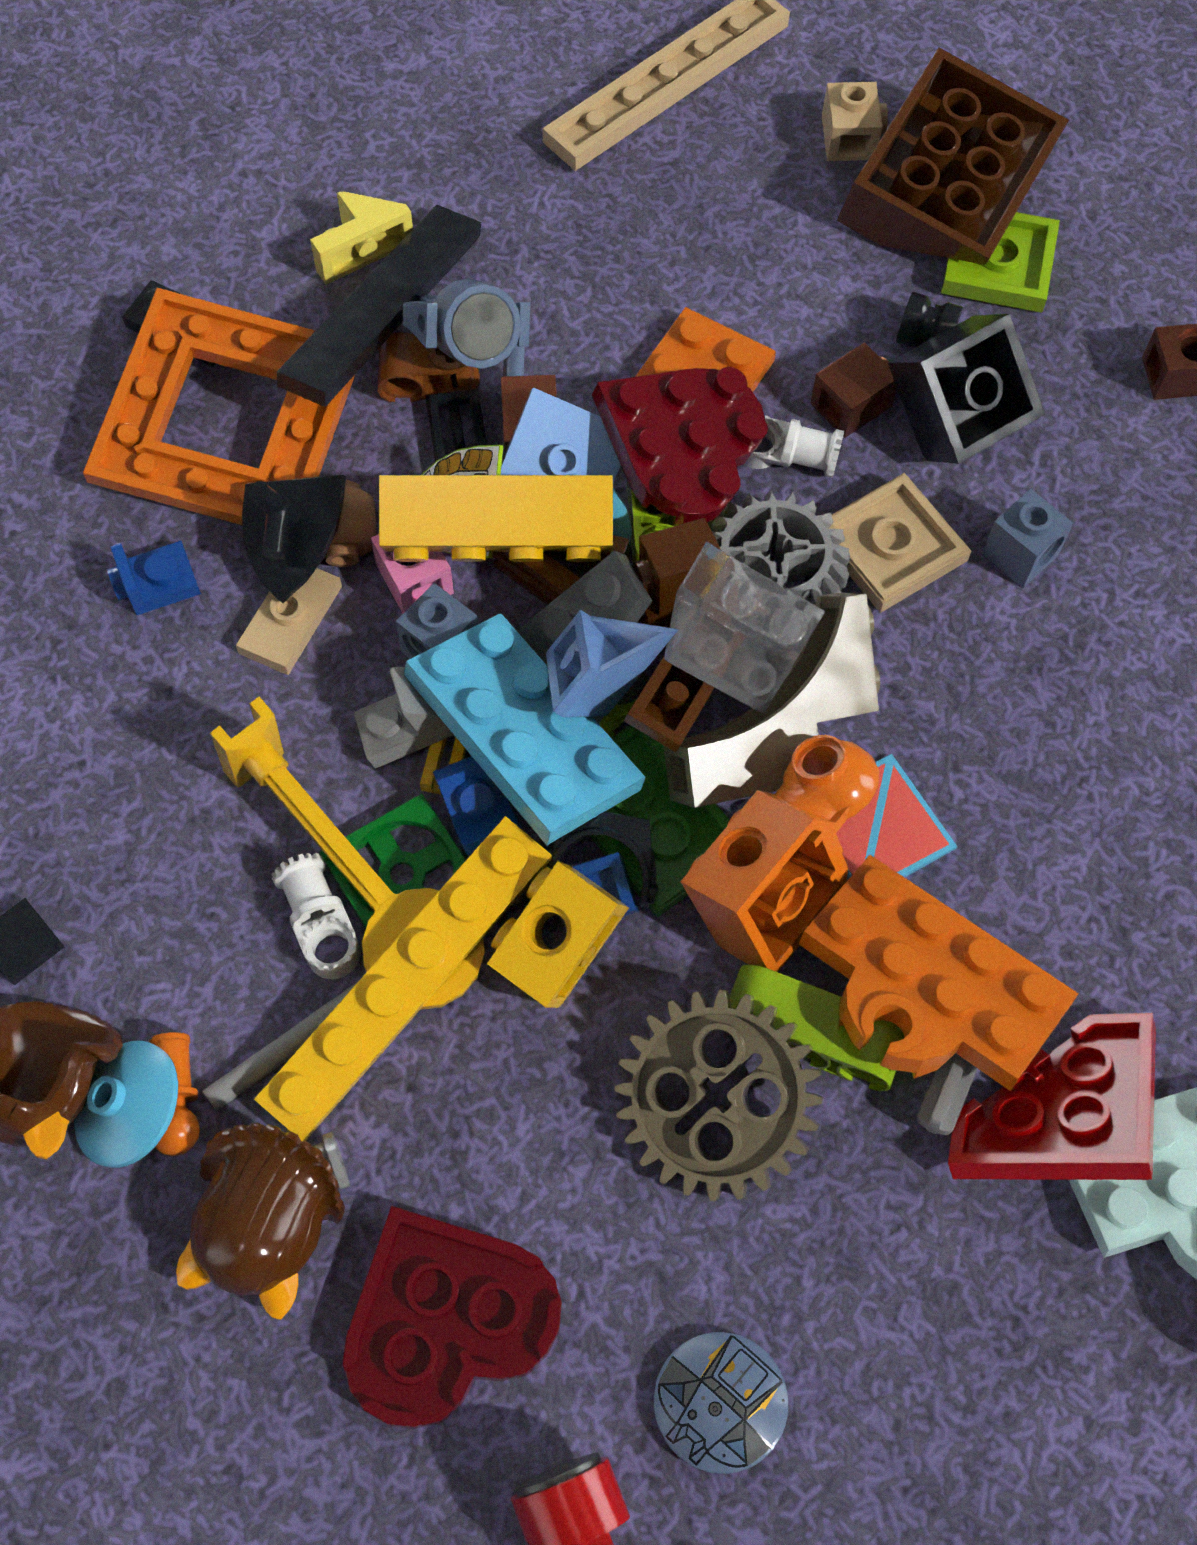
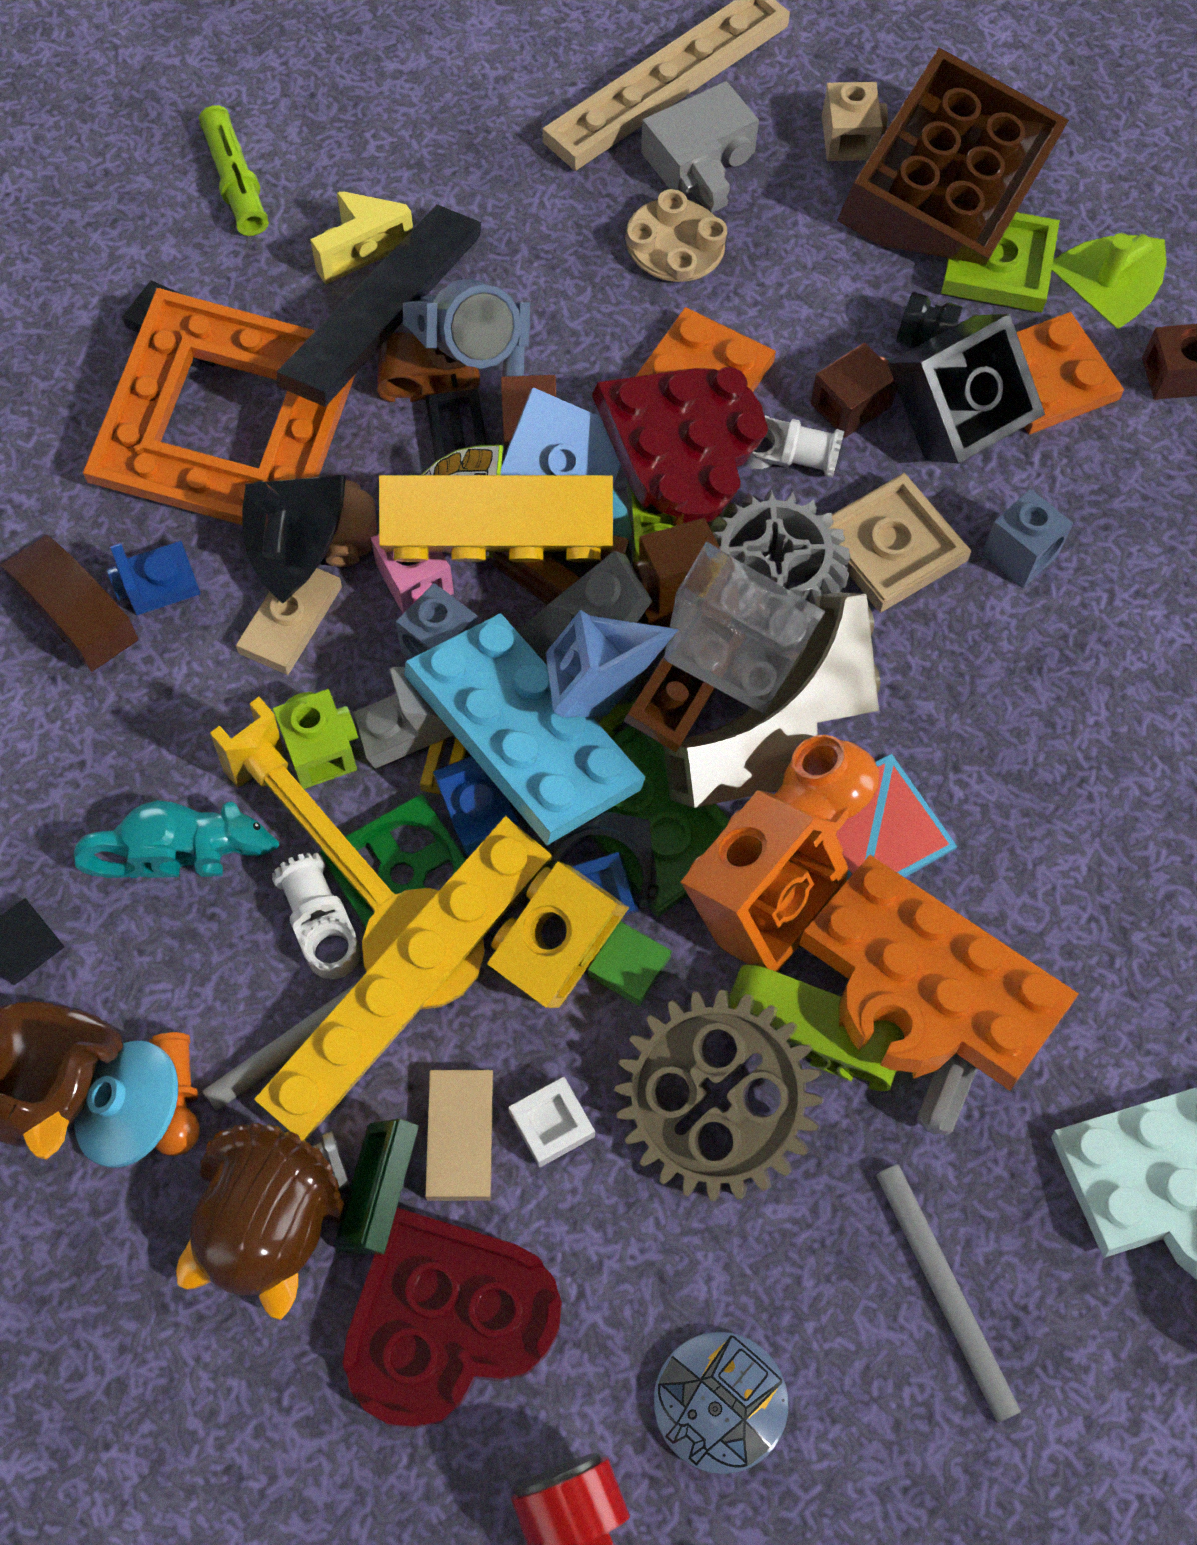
red plate [948,1013,1156,1180] -> none
none -> reddish brown slope [0,535,139,673]
none -> teal animal [73,800,279,878]
none -> lime pin [198,105,269,236]
none -> lime brick [273,689,358,789]
none -> dark green tile [334,1118,419,1255]
none -> tan tile [425,1070,493,1201]
none -> white plate [508,1077,595,1168]
none -> bright green tile [588,921,672,1006]
none -> tan dish [625,189,727,282]
none -> light grey hinge [641,81,759,213]
none -> light grey bar [876,1164,1021,1423]
none -> orange plate [1016,312,1124,435]
none -> lime shield [1052,233,1167,329]

